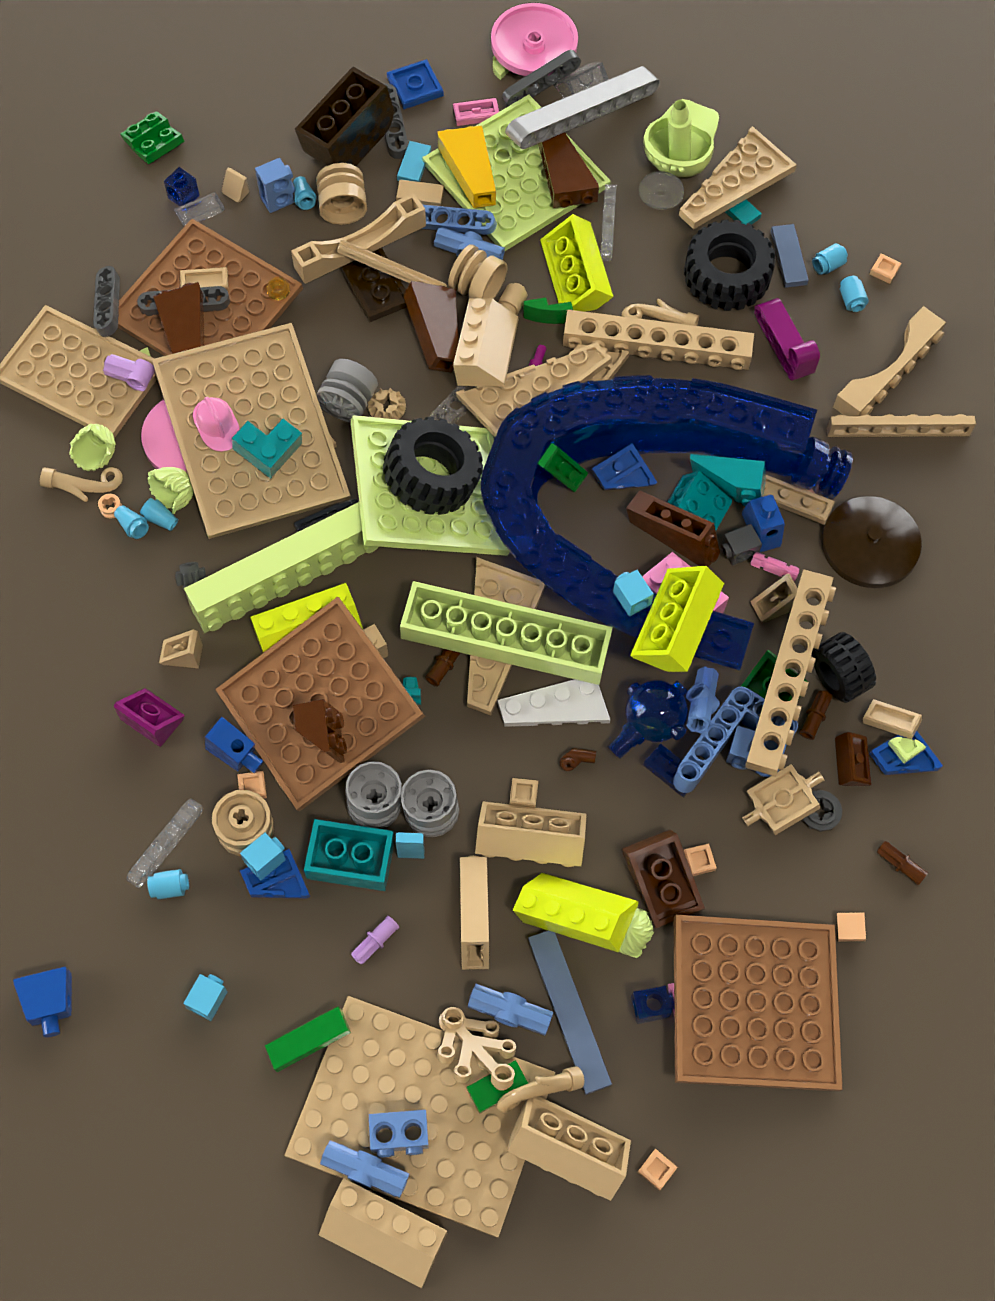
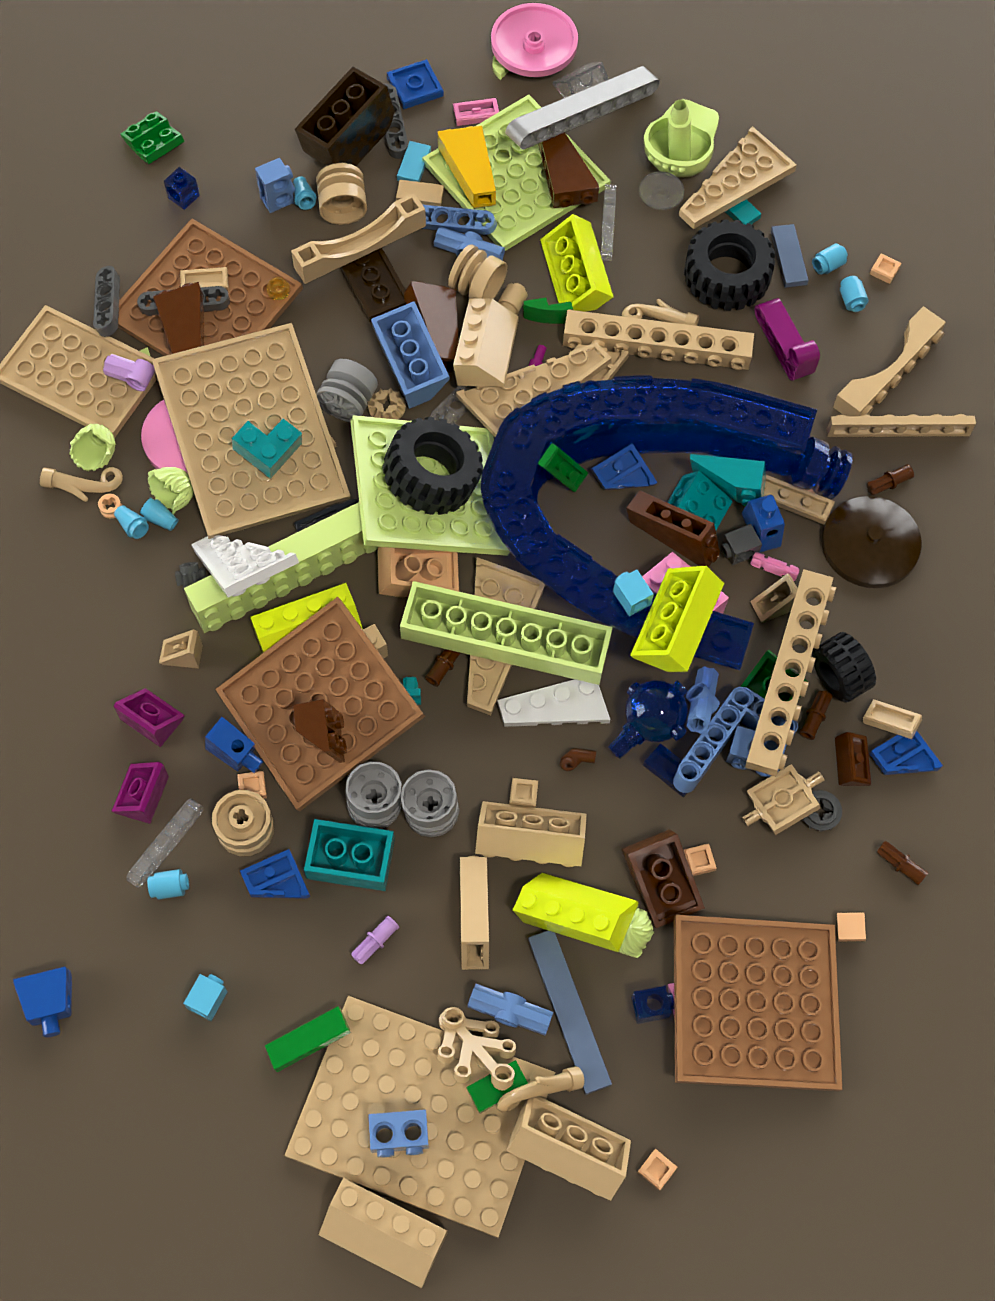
clear tile [174,192,225,227] -> none
bright pink piece [193,397,240,452] -> none
tan slope [222,167,249,202] -> none
medium azure brick [240,832,285,881] -> none
medium blue piece [320,1140,410,1198] -> none
tan axle [337,240,447,287] -> none
medium azure tile [396,832,425,859] -> none
dark grey beam [502,50,581,106] -> none
yellowish green tile [888,737,926,764] -> none
none -> magenta slope [111,762,169,824]
none -> white wing [191,535,299,597]
none -> medium blue slope [371,301,450,409]
none -> light nougat slope [378,547,459,597]
none -> reddish brown axle [867,464,914,495]

